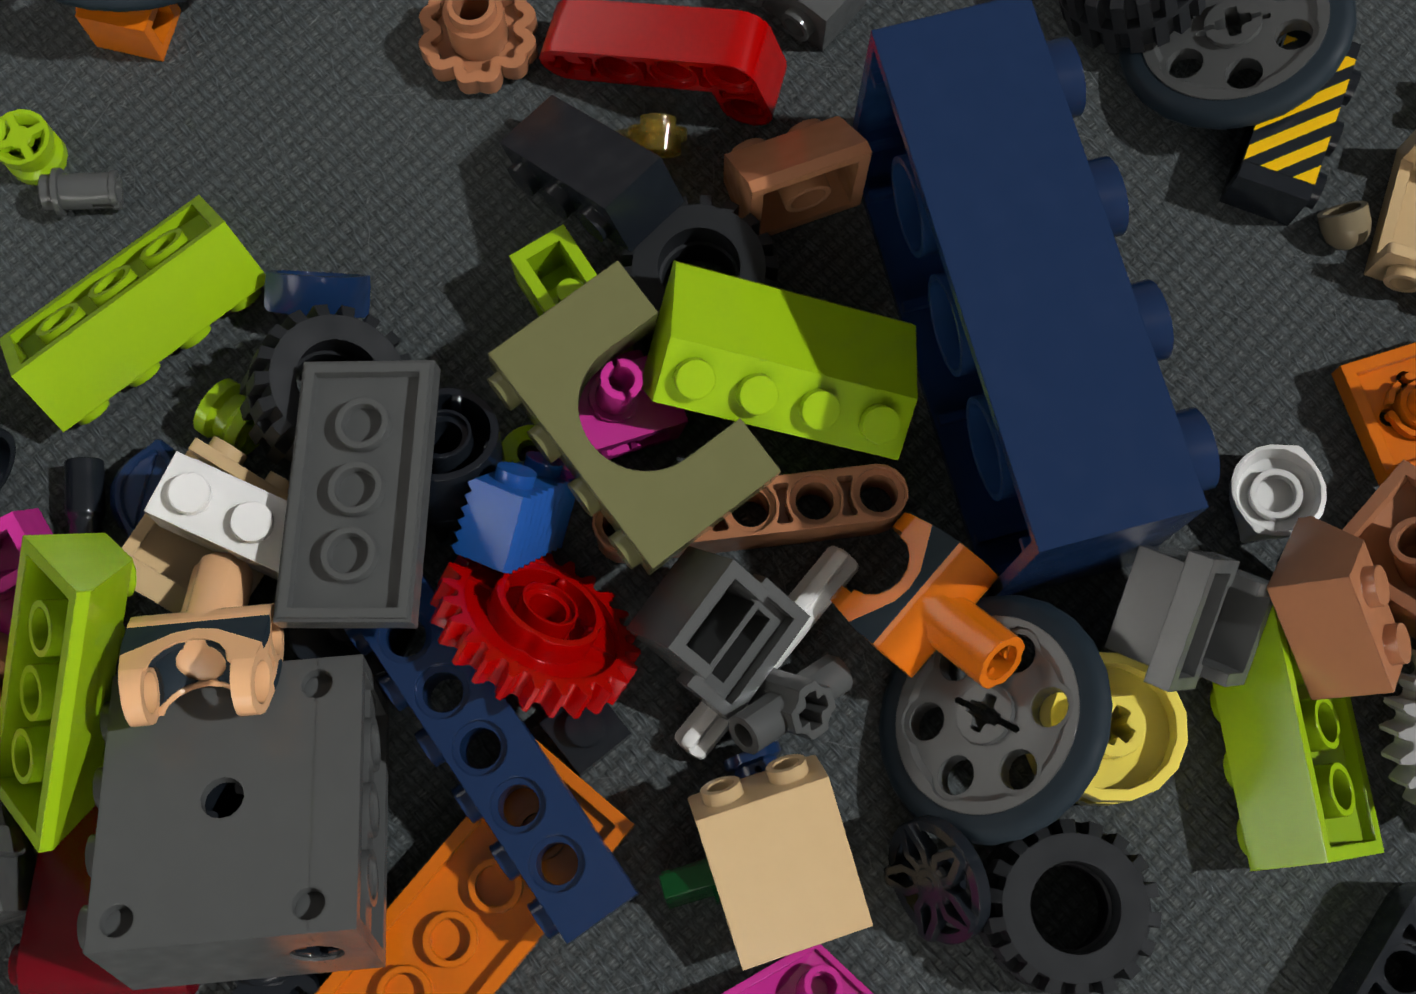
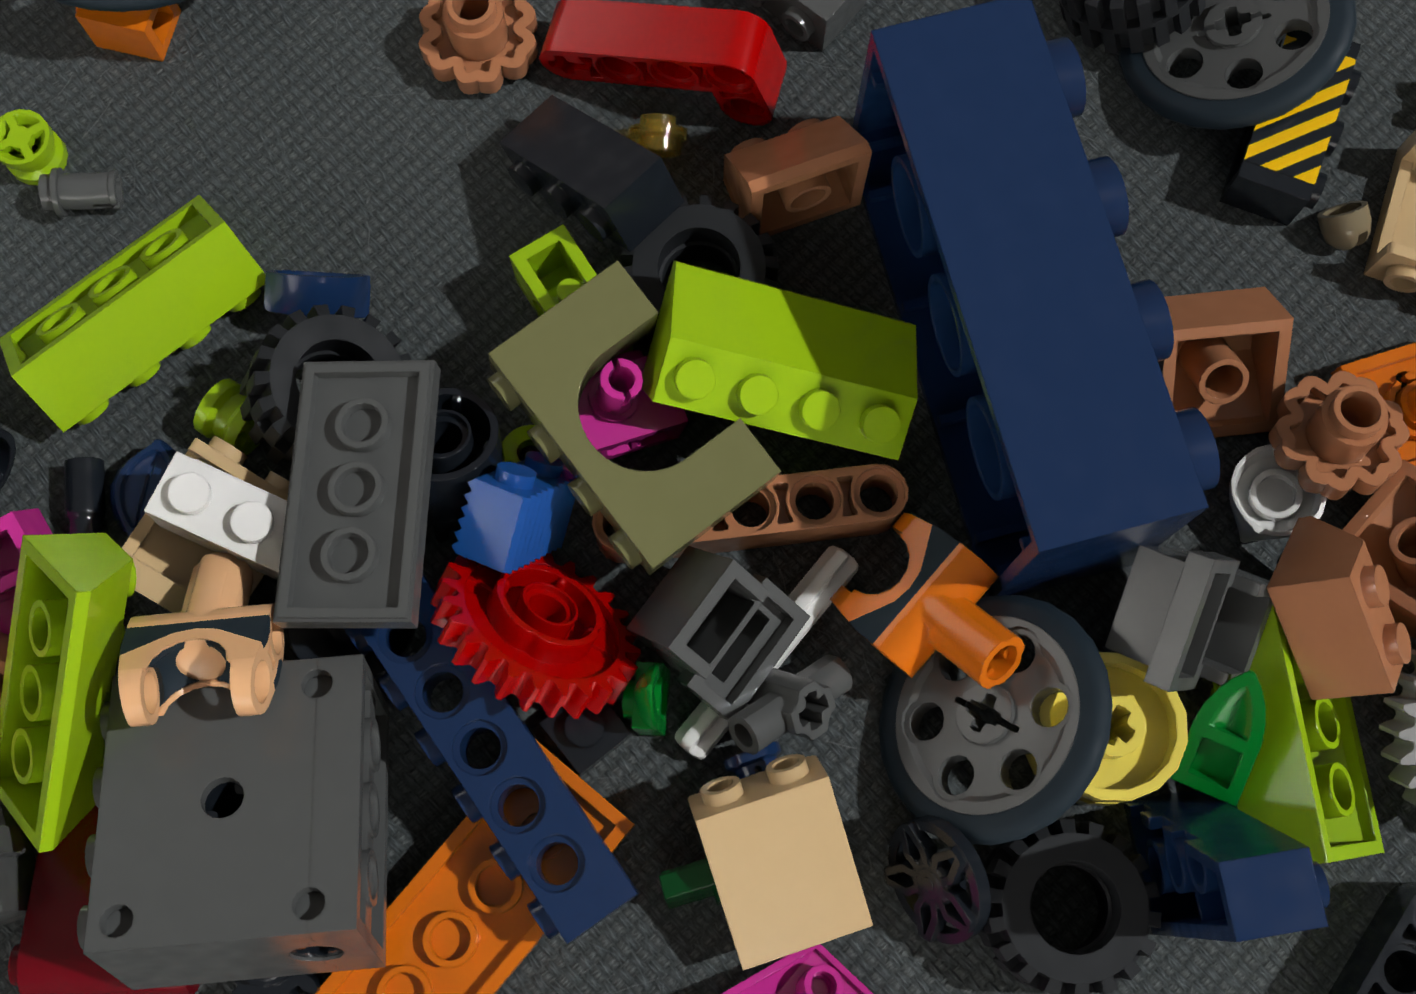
none -> green plate [622,661,671,737]
none -> wedge [1123,789,1330,942]
none -> nougat slope [1158,287,1294,438]
none -> green plate [1170,670,1266,807]
none -> nougat plant [1268,371,1410,500]

